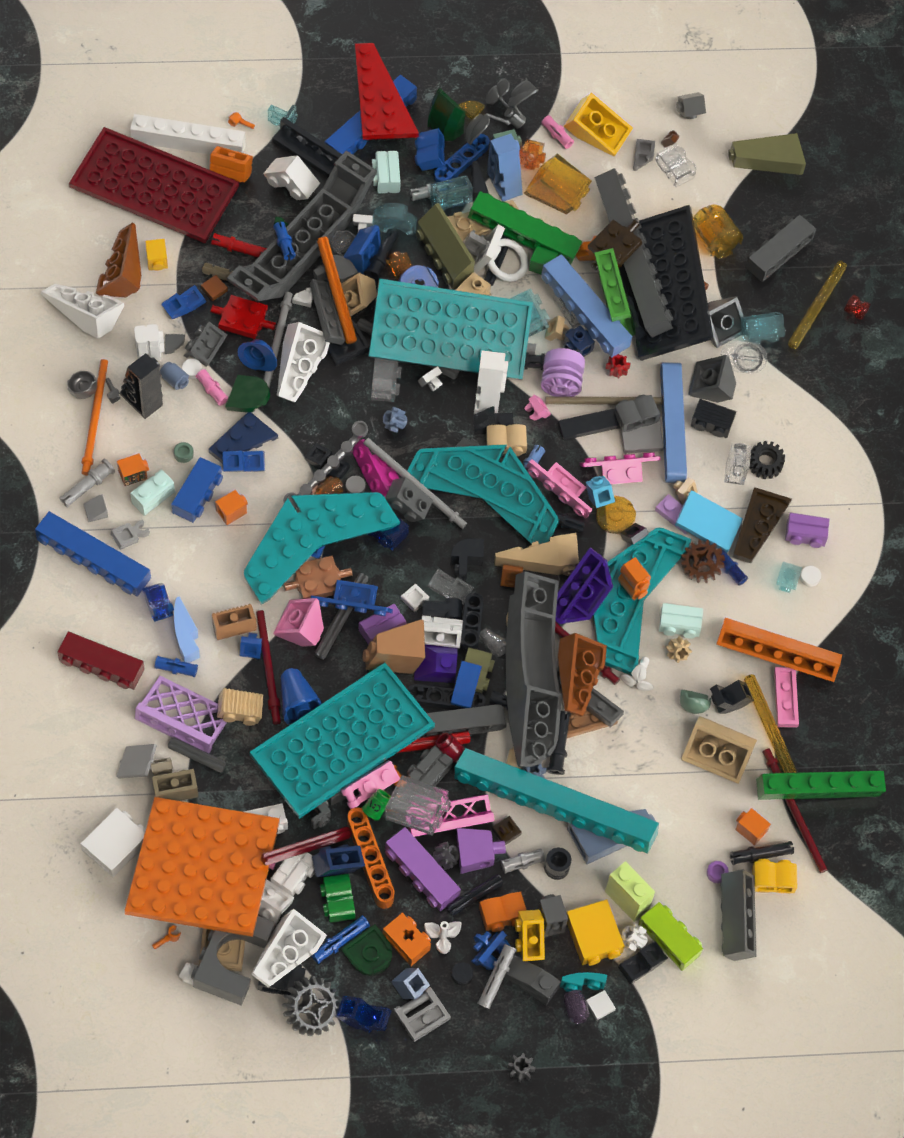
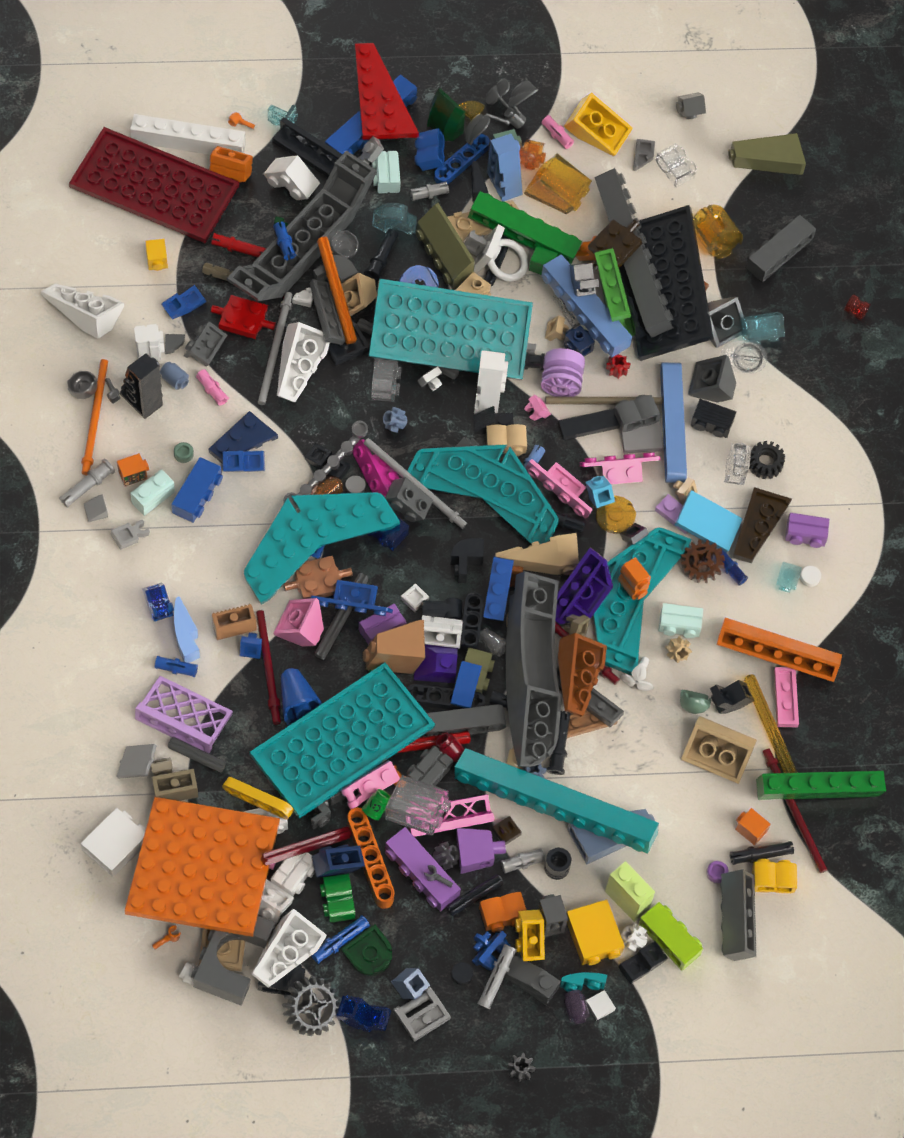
blue brick [35,511,151,597] -> none
dark red brick [58,631,145,690] -> none
dark orange wedge [96,222,142,298] -> none
white tile [182,359,202,379] -> none
dark orange tile [201,275,228,301] -> none
orange brick [215,490,248,525] -> none
tan brick [217,688,263,726] -> none
dark green tile [225,375,270,413] -> none
blue piece [238,339,277,371] -> none
blue slope [344,225,381,275] -> none
white tile [353,214,374,232] -> none
orange brick [383,913,431,966] -> none
clear orange bracket [386,251,413,281] -> none
white plant [424,921,462,954] -> none
clear slope [426,569,474,605] -> none
clear light blue brick [430,175,473,210] -> none
clear light blue brick [510,288,550,337] -> none
reddish brown tile [661,130,679,148] -> none
clear yellow axle [788,261,847,349] -> none
none -> yellow beam [222,777,294,820]
none -> light grey plate [358,136,384,165]
none -> dark grey hand [424,865,453,888]
none -> blue brick [483,557,514,621]
none -> dark tan tile [564,614,590,636]
none -> brick [569,263,599,297]

